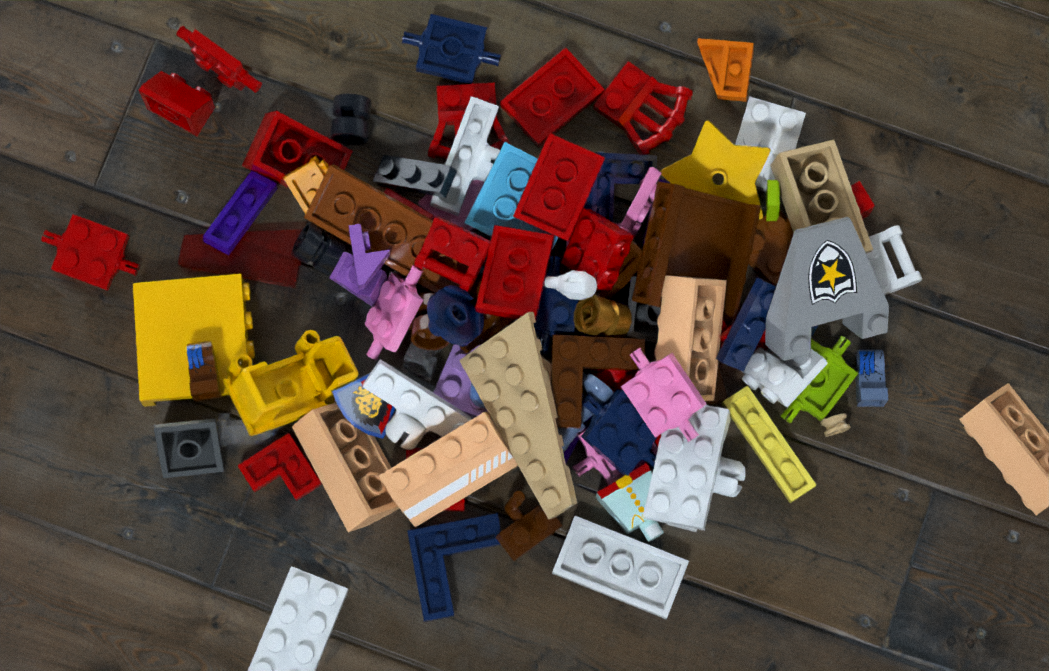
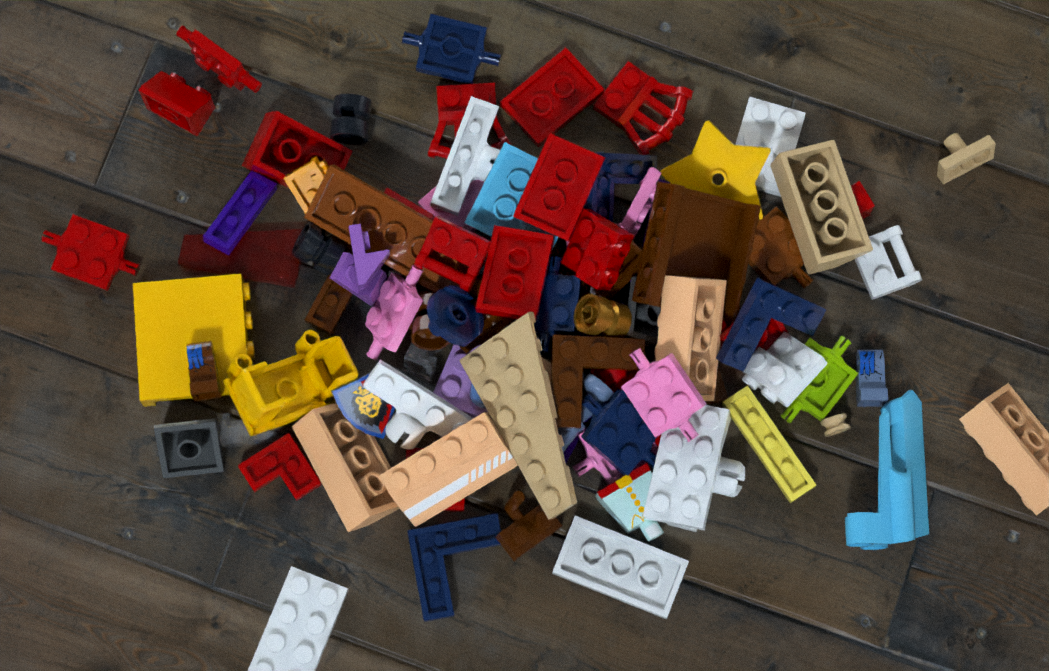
black plate [373,155,457,198] -> none
white piece [545,270,597,300] -> none
orange wing [697,38,754,102] -> none
light grey wedge [765,217,889,361] -> none
lime tile [766,180,780,221] -> none
none -> reddish brown plate [304,243,354,335]
none -> medium azure panel [845,390,929,550]
none -> tan tile [937,133,996,185]

